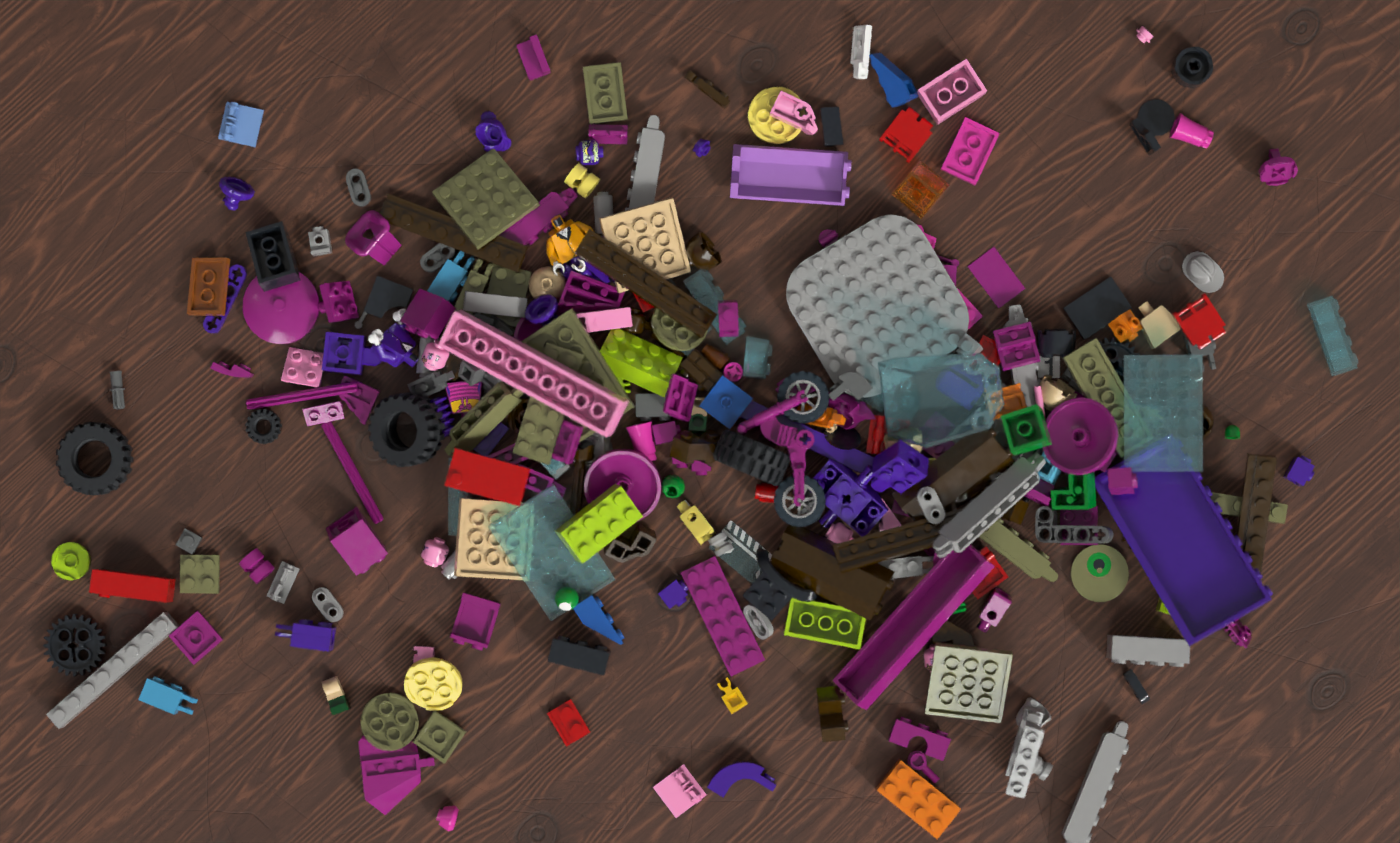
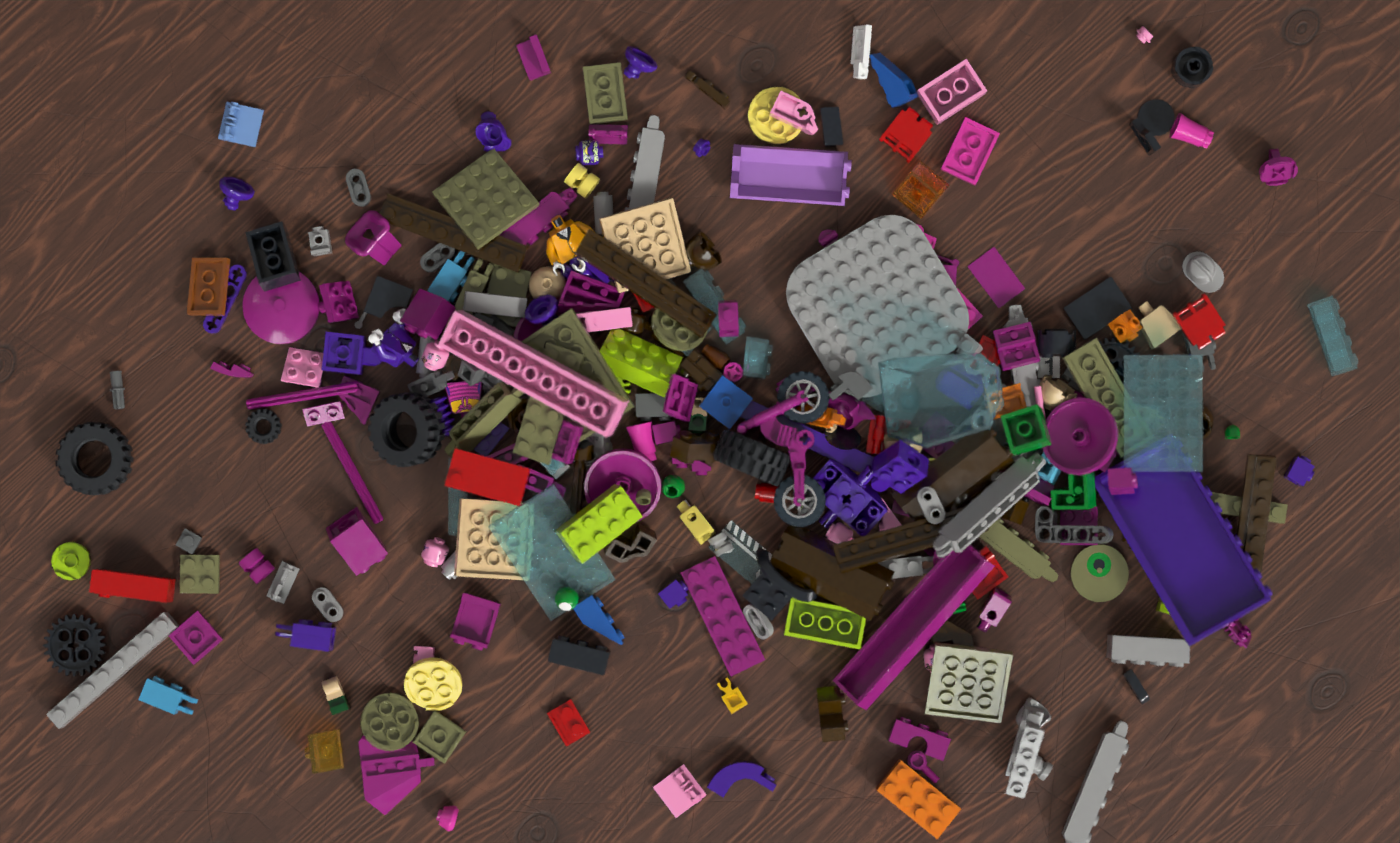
none -> clear yellow tile [304,730,344,774]
none -> dark purple hair [624,46,657,79]
none -> olive hinge [635,488,651,505]

